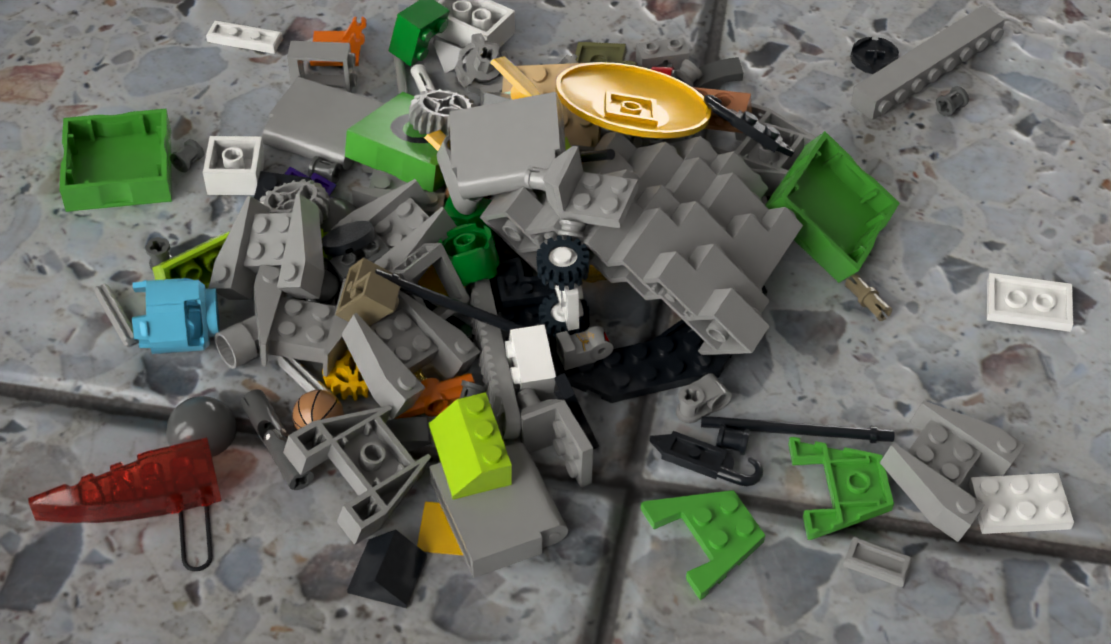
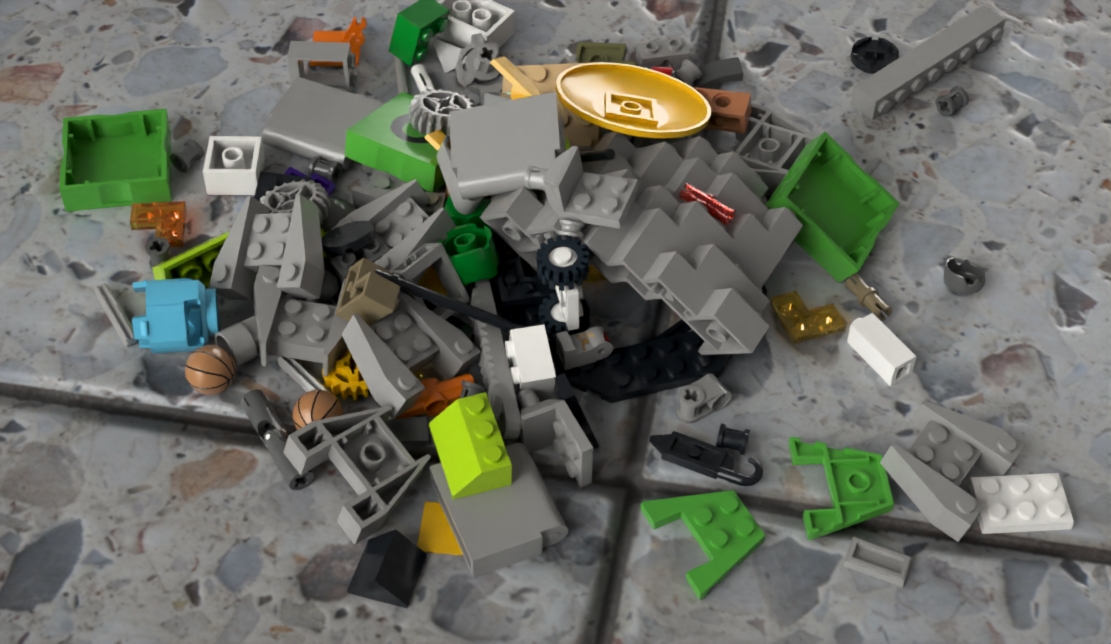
clear red wedge [28,437,222,523] -> none
dark grey piece [166,396,237,459] -> none
black piece [177,483,213,571] -> none
white tile [206,21,283,54] -> none
black bar [701,416,895,443] -> none
black plate [704,95,795,157] -> none
white plate [987,273,1073,332] -> none
none -> clear orange plate [130,201,187,247]
none -> medium nougat piece [185,345,237,395]
none -> clear red pin [679,182,736,226]
none -> clear yellow plate [770,291,845,344]
none -> white brick [847,313,917,386]
none -> dark grey hair [944,257,986,295]

